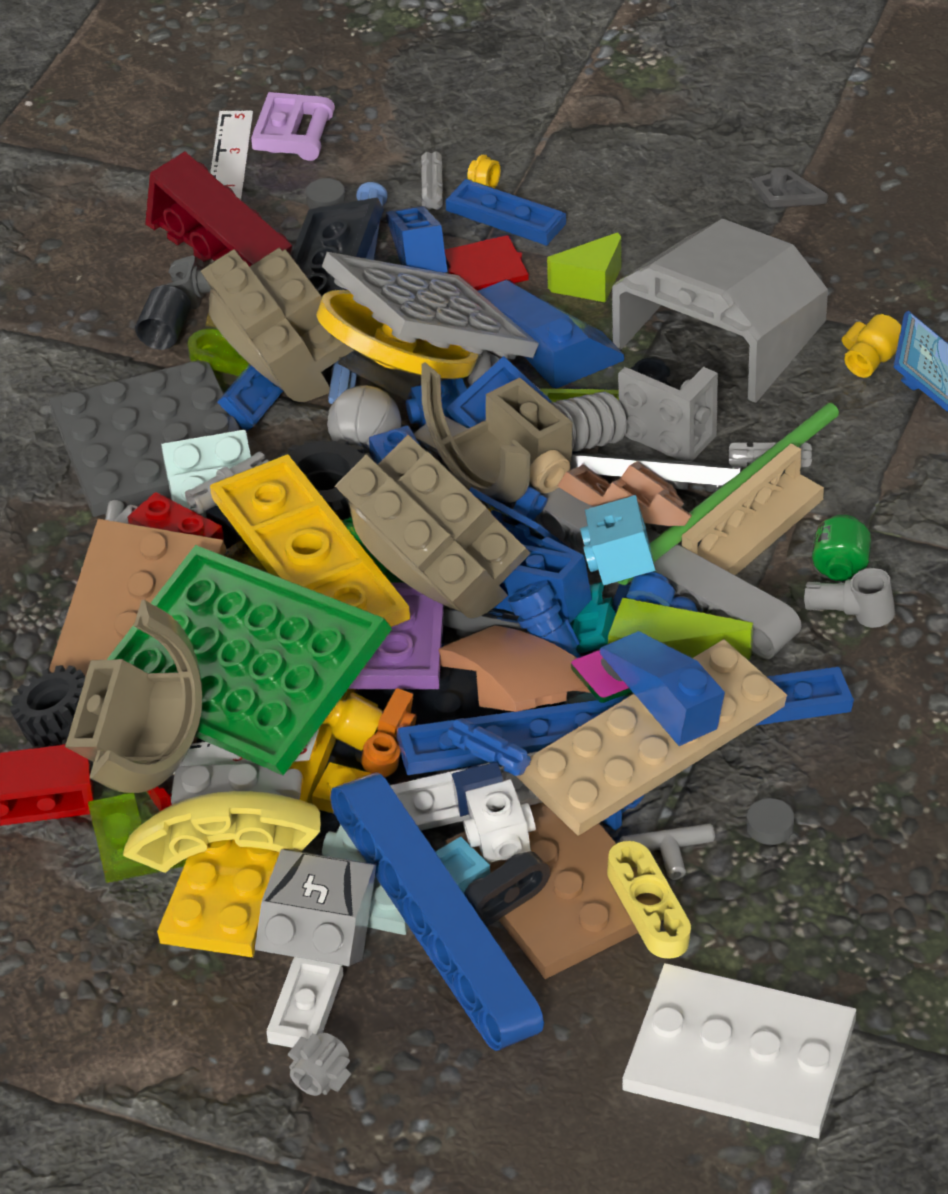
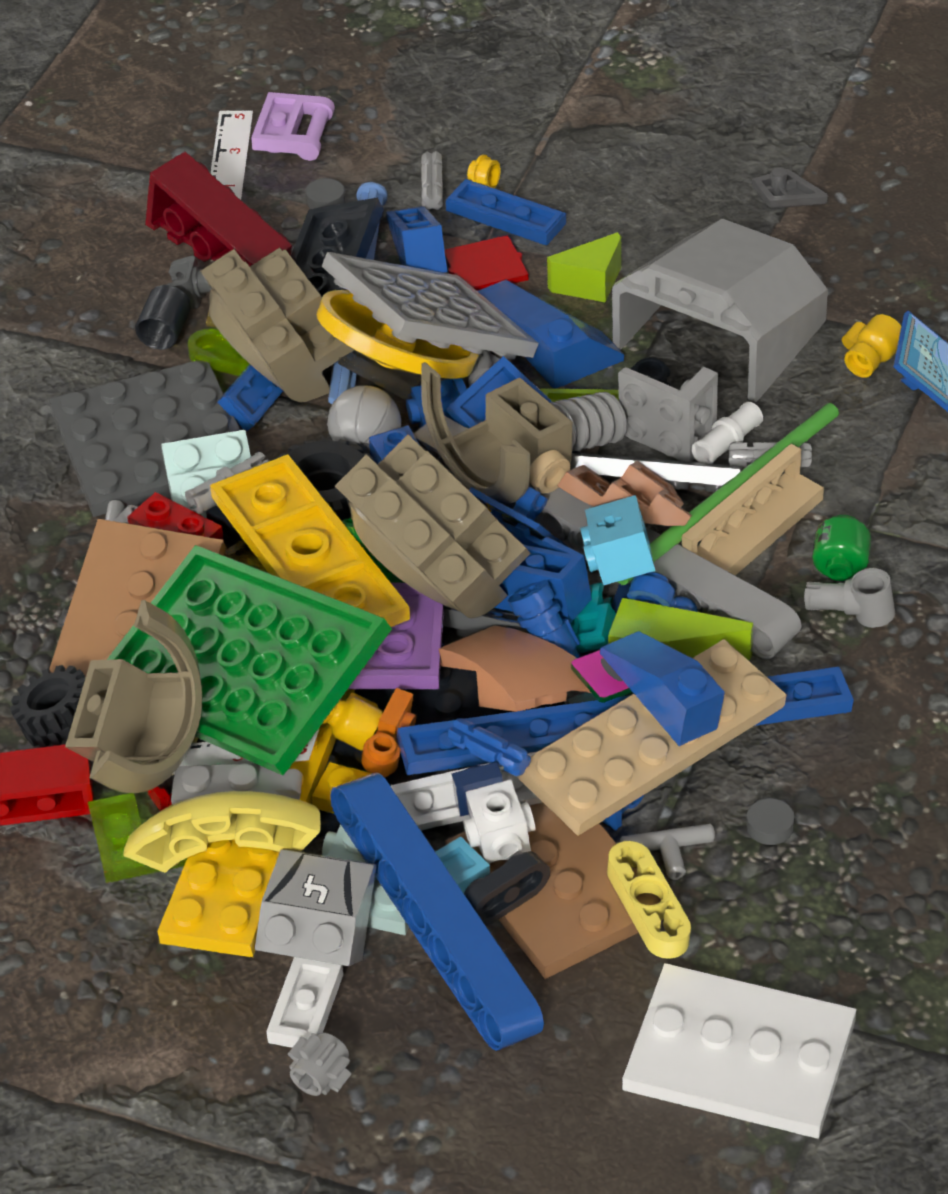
none -> white pin [692,402,763,464]

